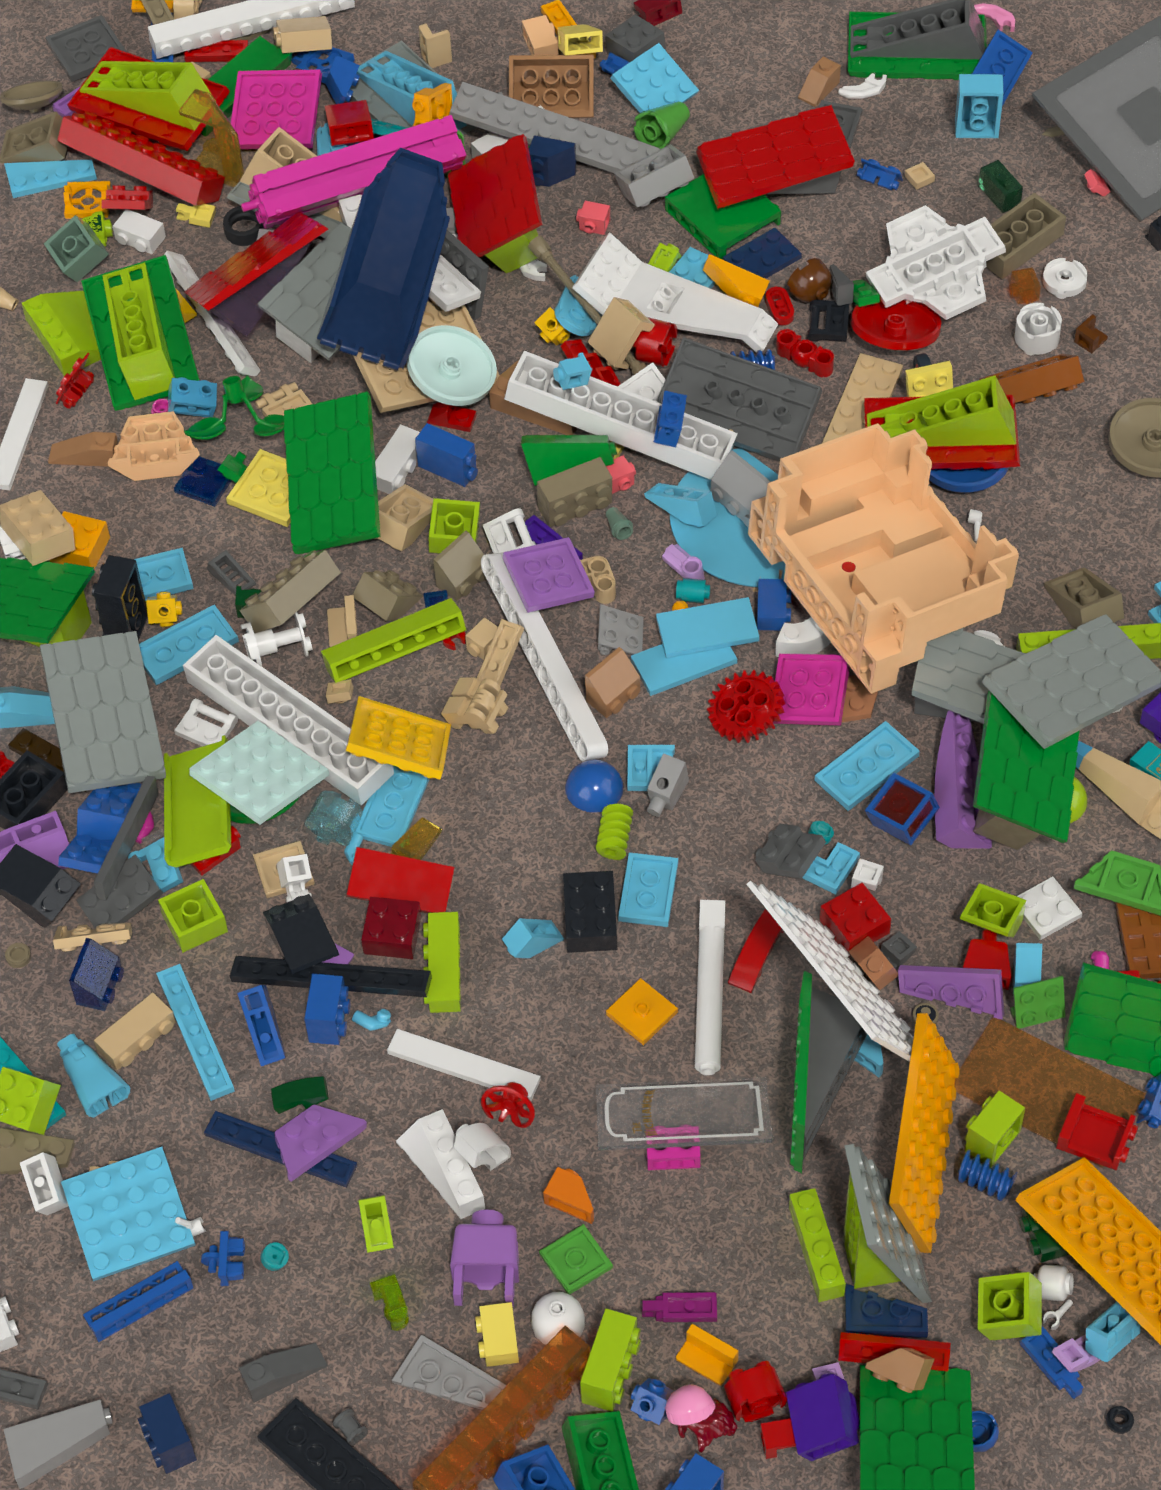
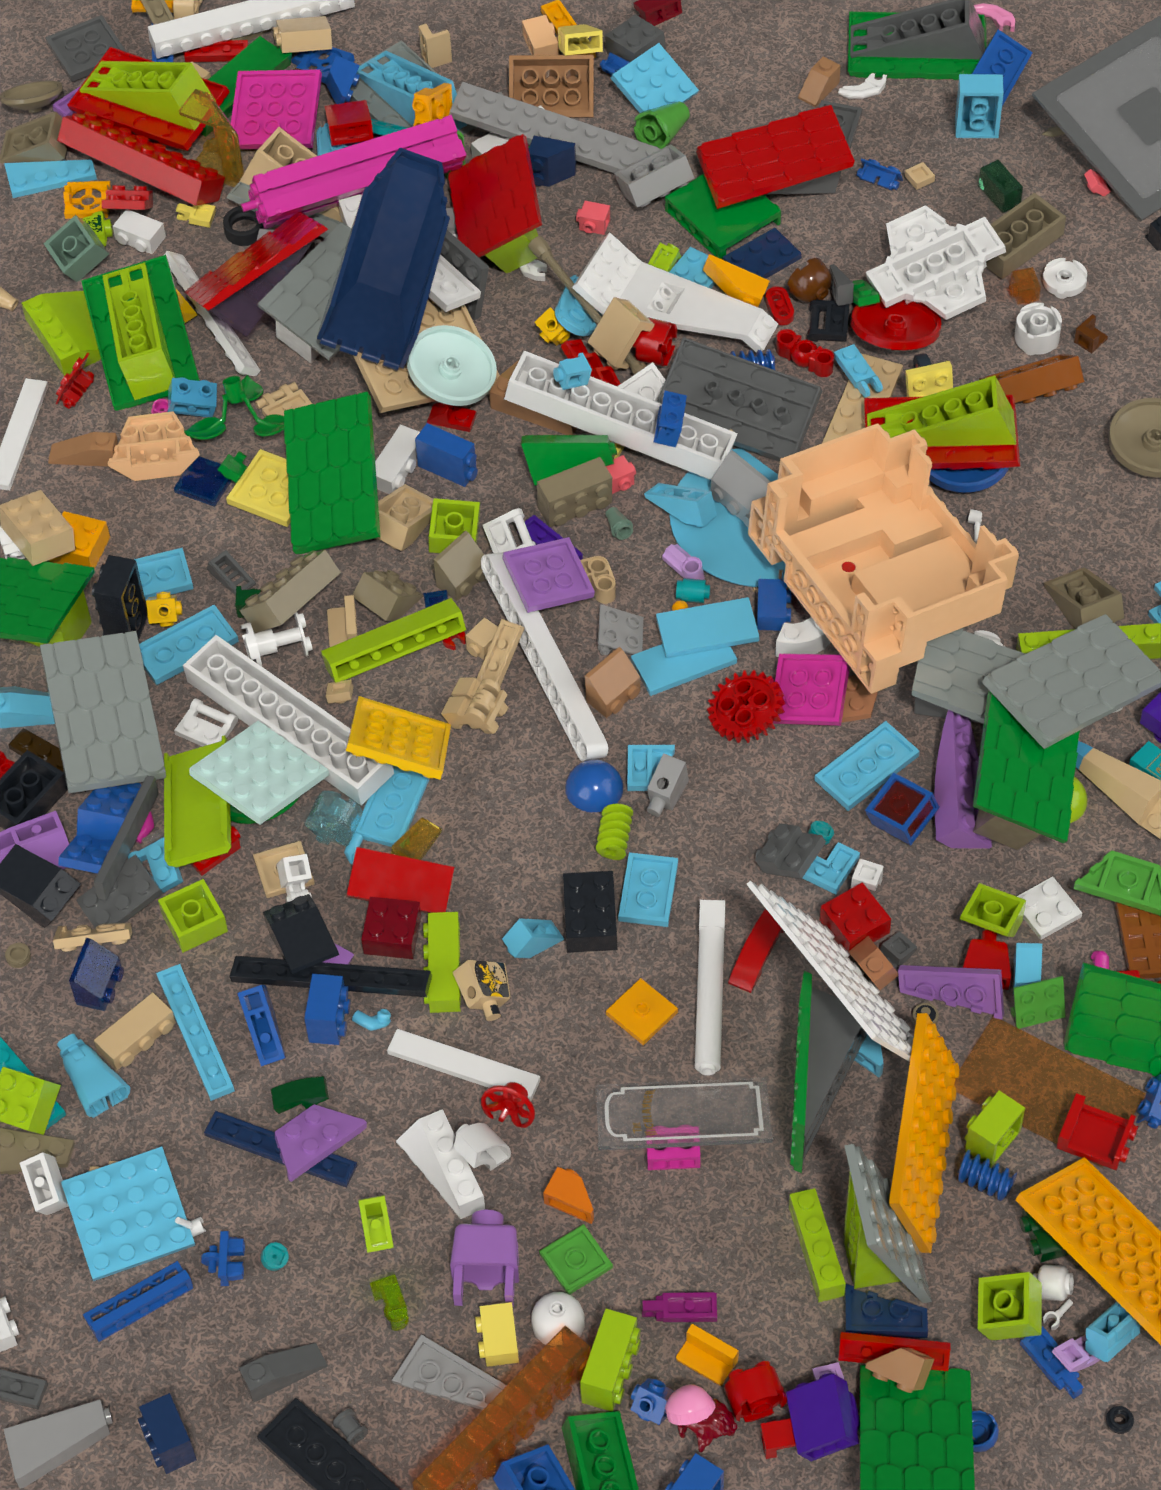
none -> tan torso [453,960,510,1021]
none -> medium azure hinge [834,344,883,397]

